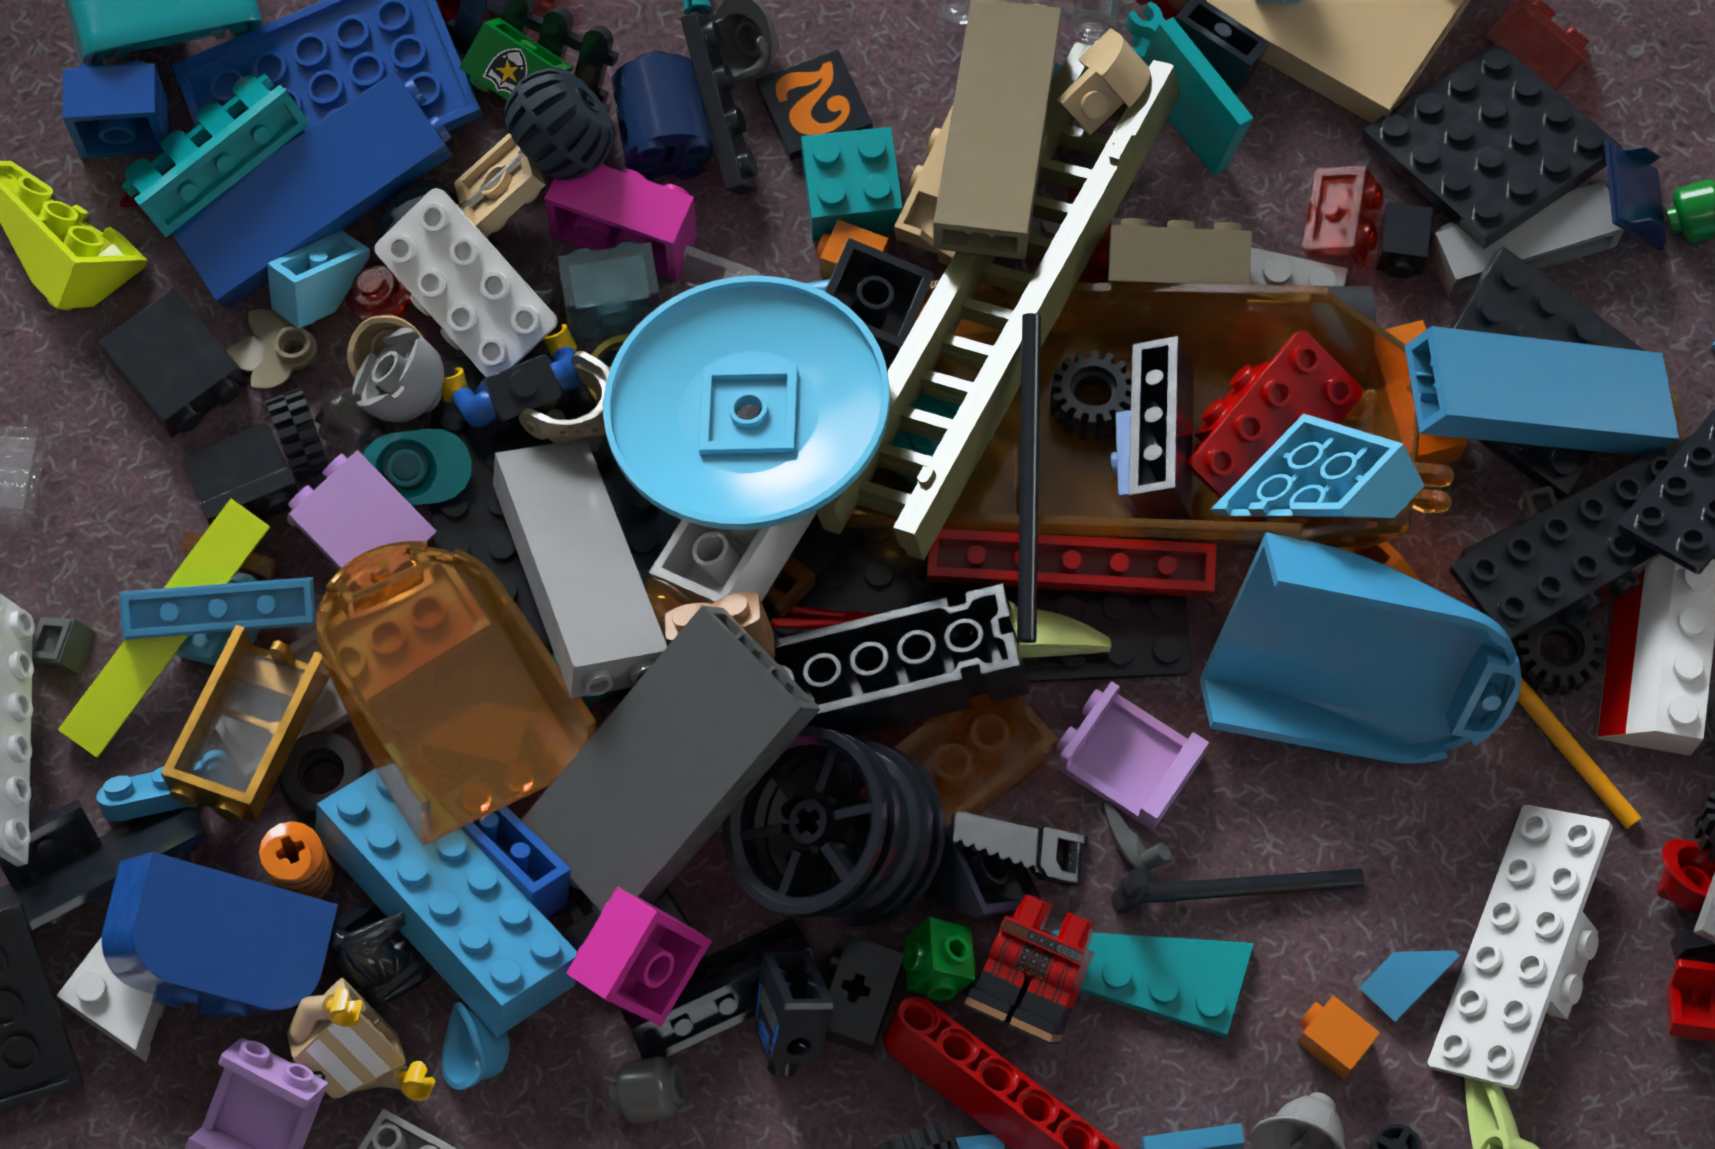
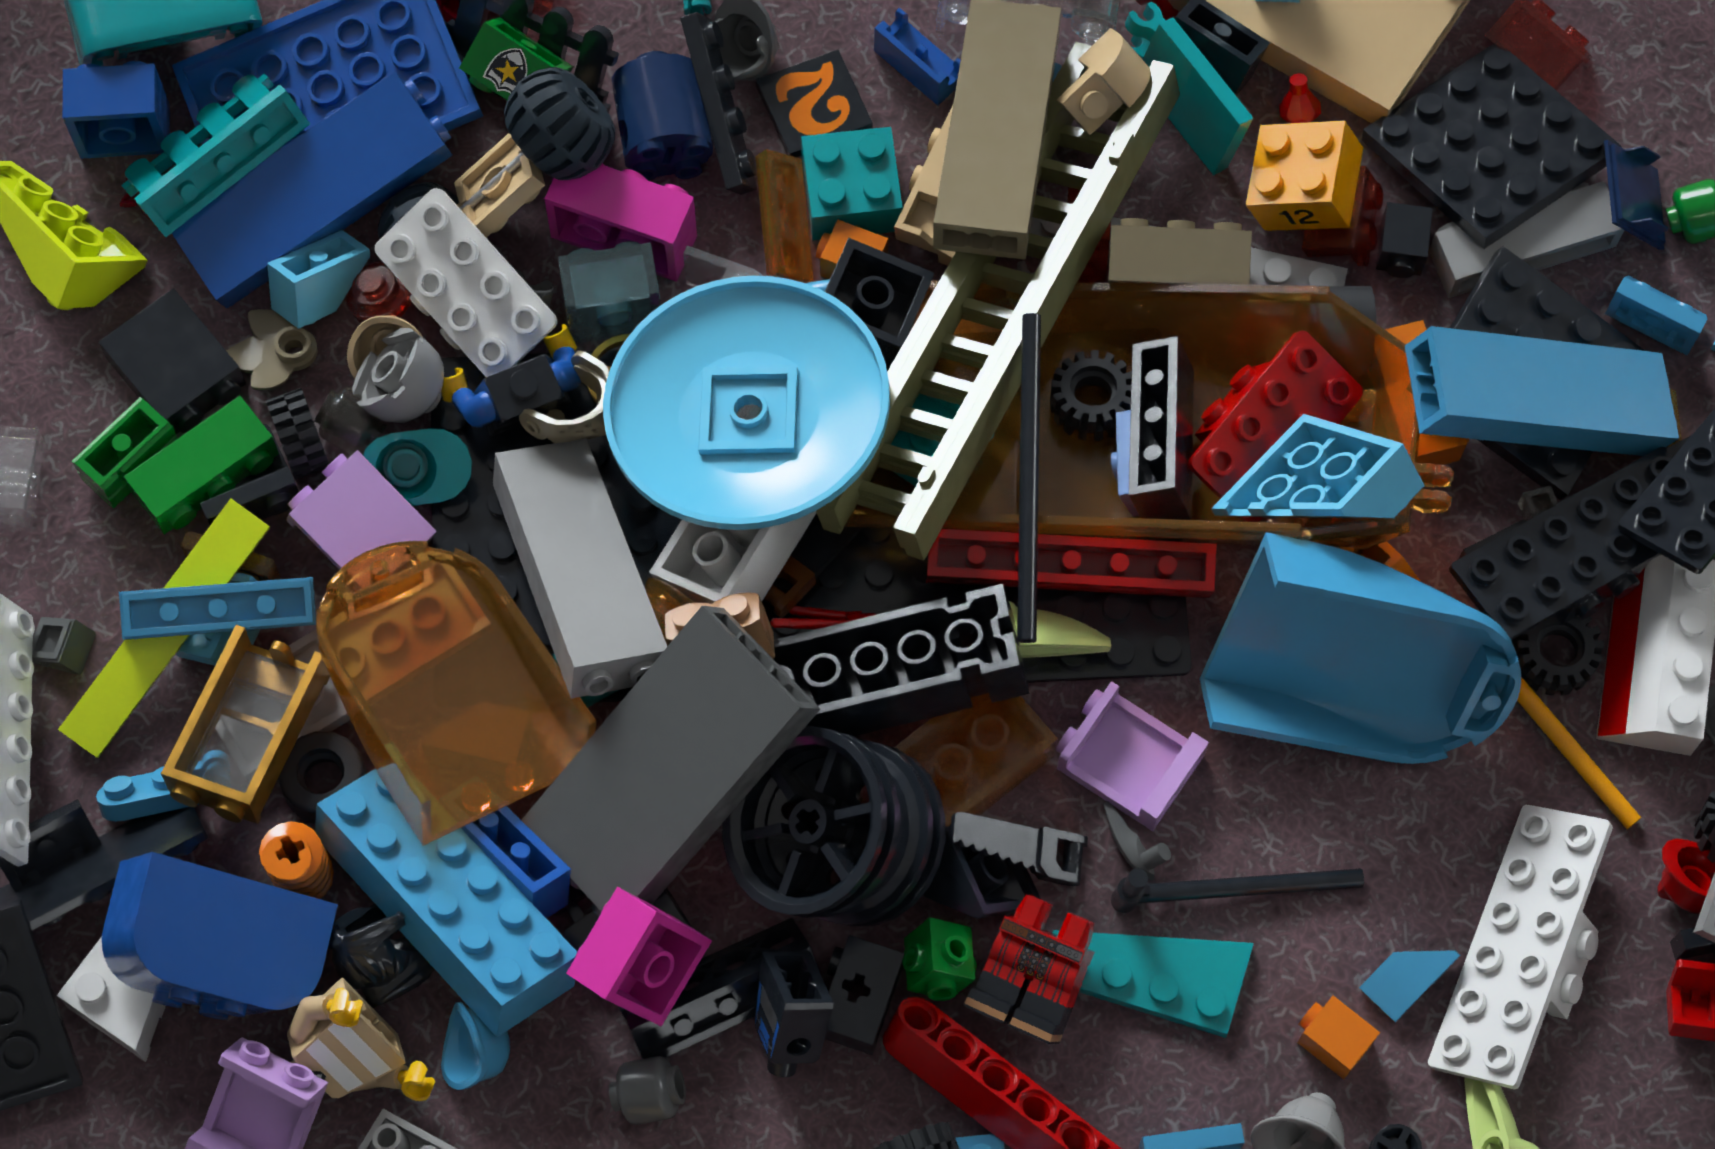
none -> green brick [72,397,178,509]
none -> green brick [124,396,279,535]
none -> clear orange plate [755,149,814,283]
none -> blue hinge [874,8,961,106]
none -> light orange brick [1246,121,1363,231]
none -> red rock [1279,73,1321,123]
none -> dark azure bracket [1605,276,1707,355]

